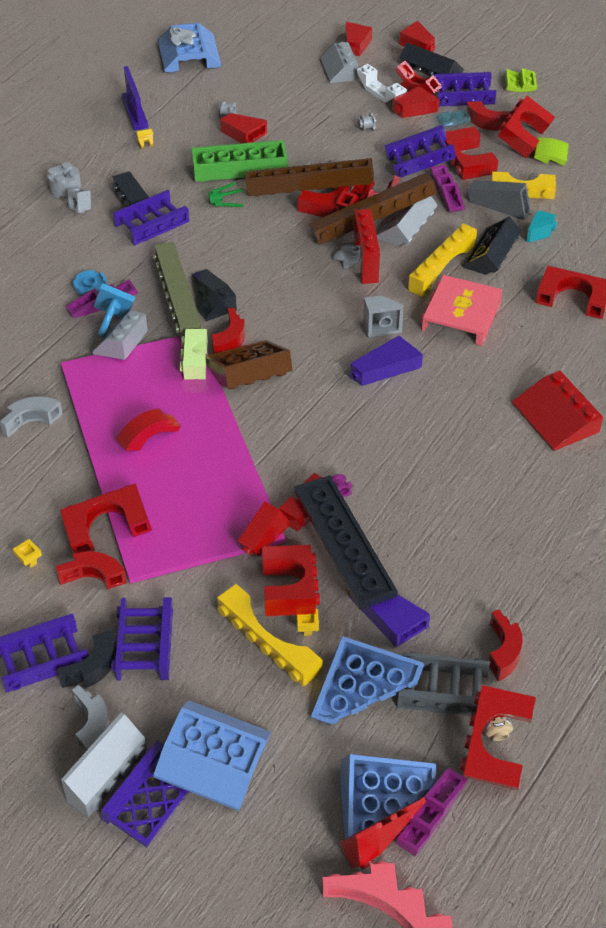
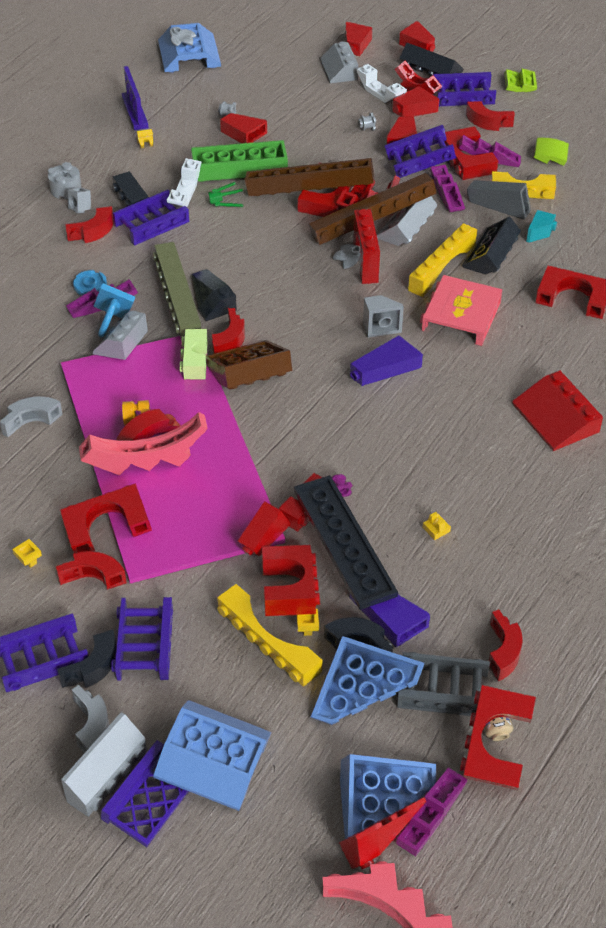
clear light blue slope [436,109,471,127] -> none
red arch [498,95,555,158] -> none
none -> red arch [65,206,114,243]
none -> coral arch [79,412,208,475]
none -> light orange wheel [122,400,150,426]
none -> white slope [167,158,201,207]
none -> black arch [324,617,393,653]
none -> red slope [386,116,417,145]
none -> yellow tile [422,512,451,540]
none -> magenta slope [459,135,521,167]

